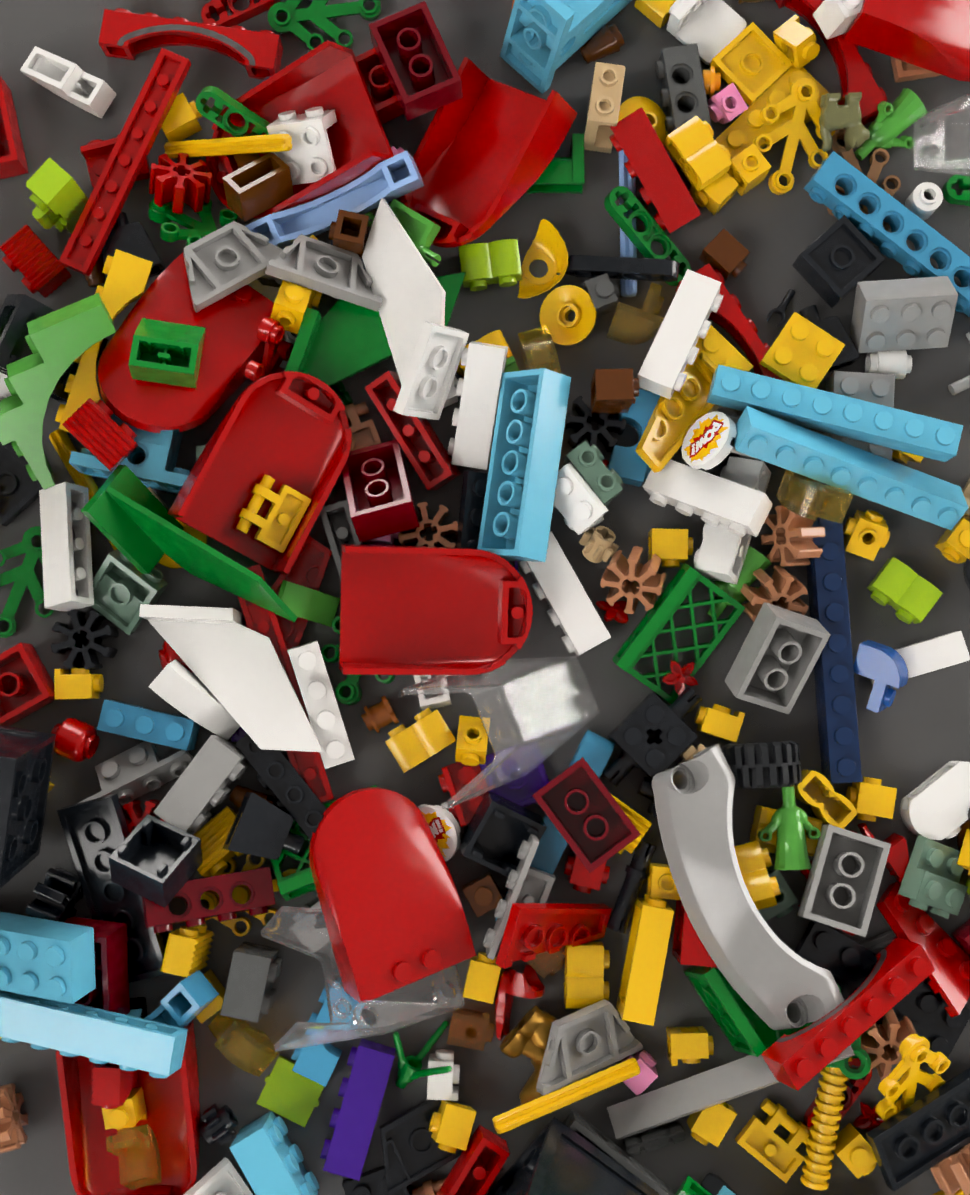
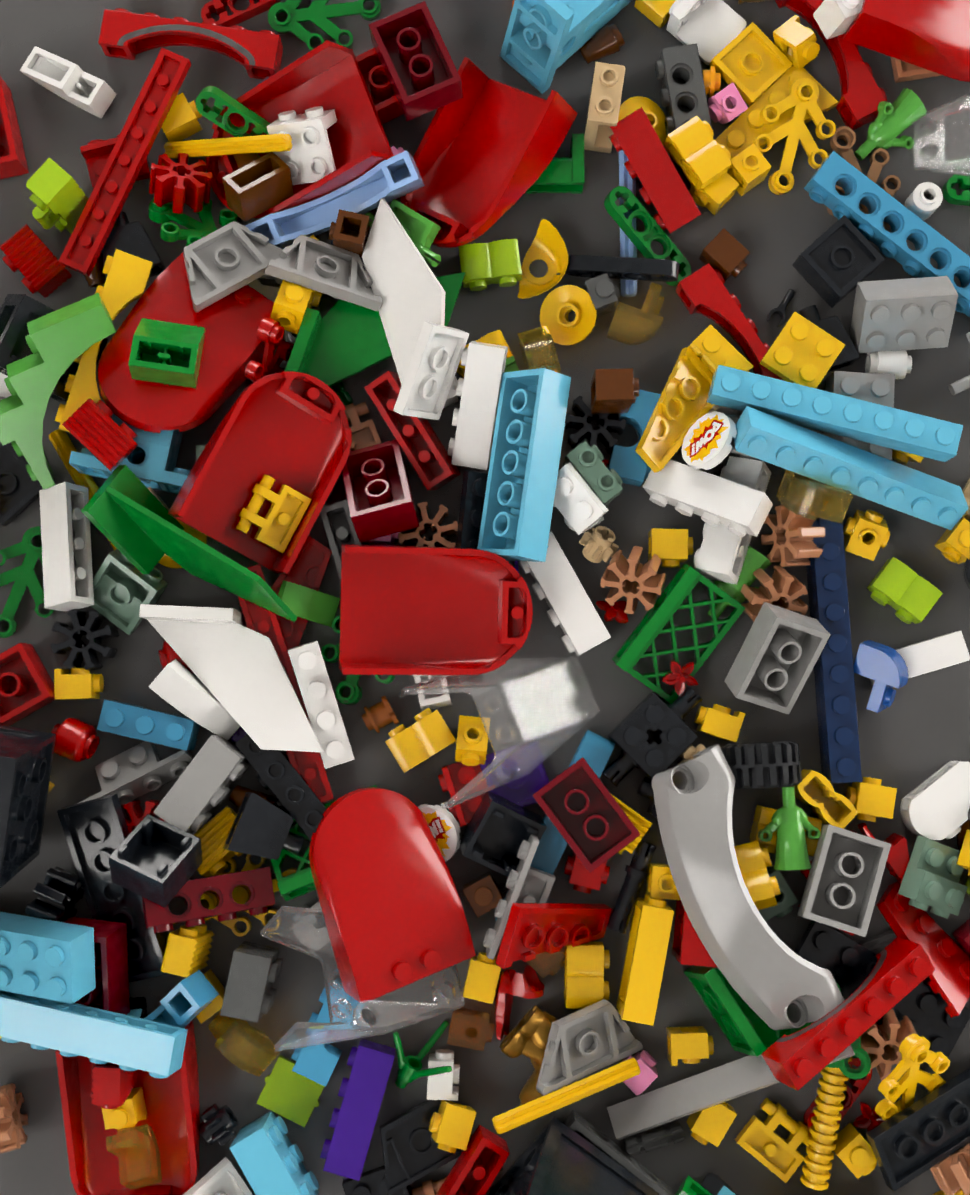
white brick [637,269,724,400] -> none
olive animal [819,92,870,152] -> none

